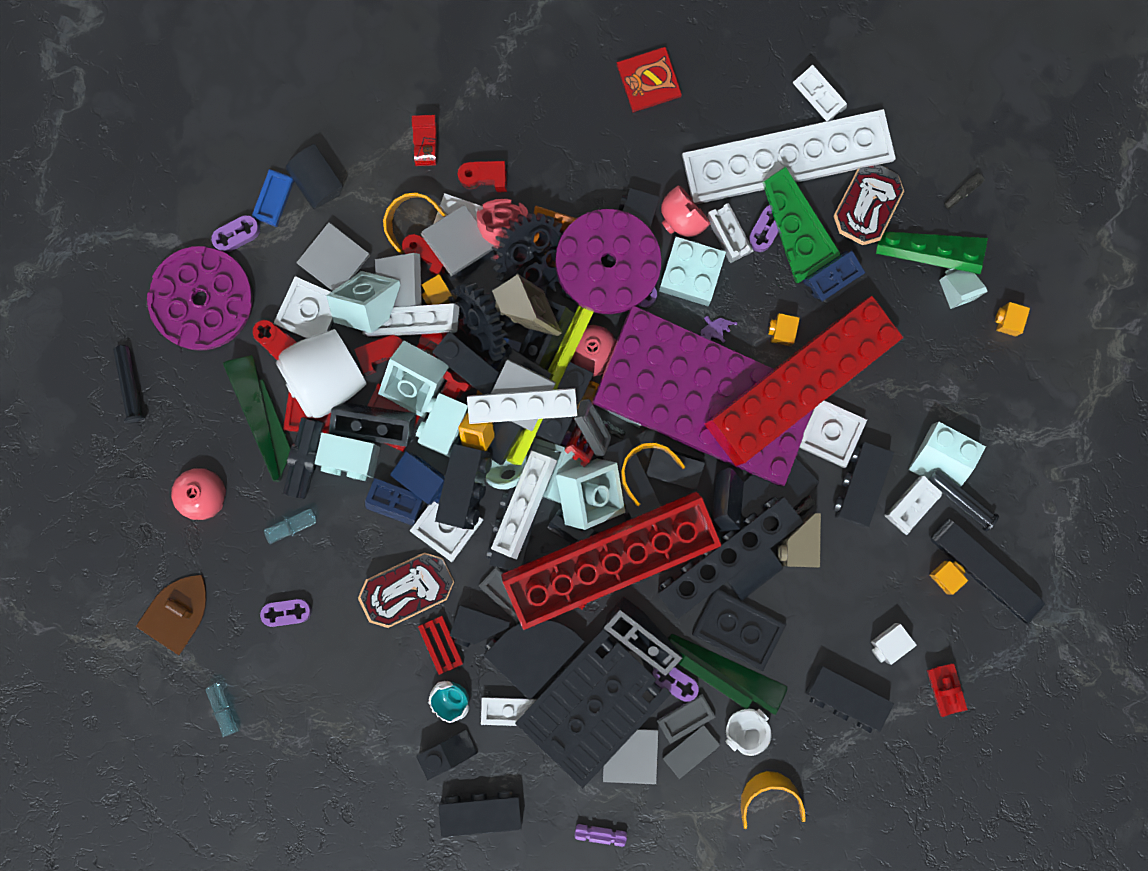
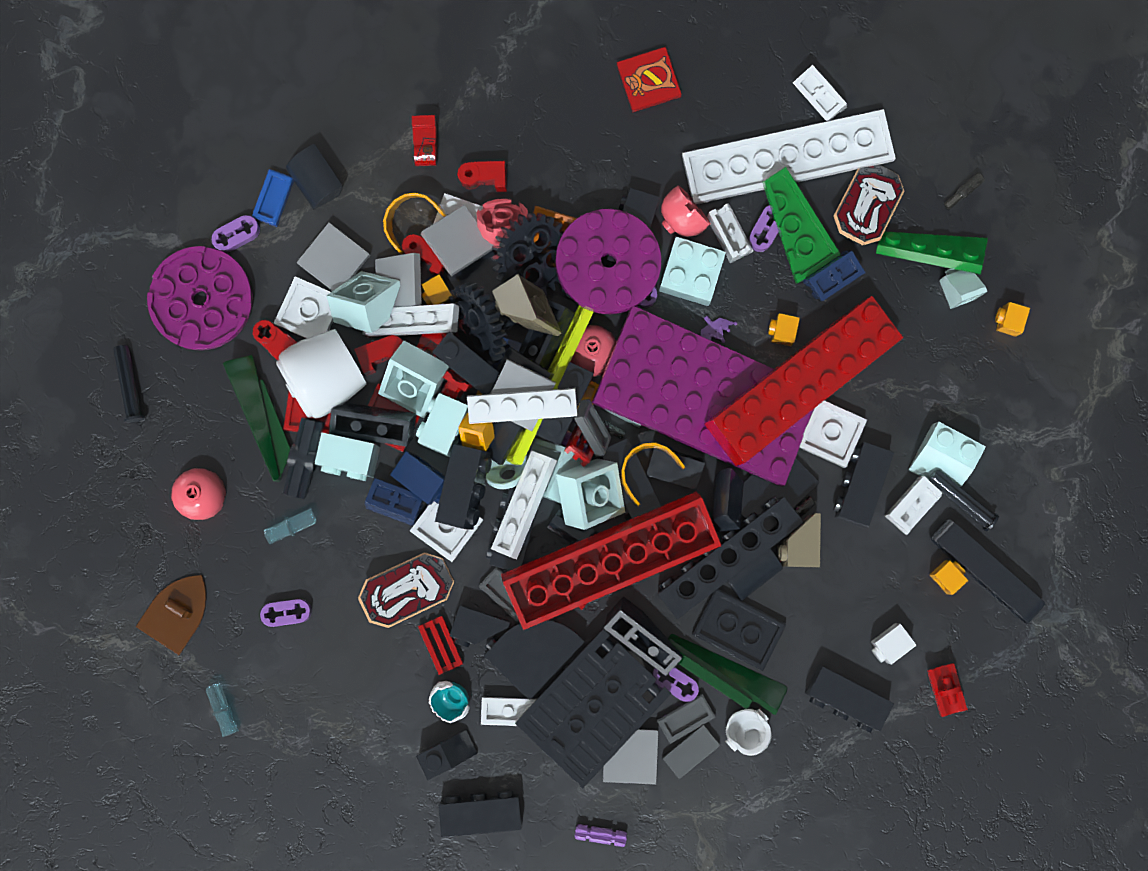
light orange piece [741,771,805,829] -> none

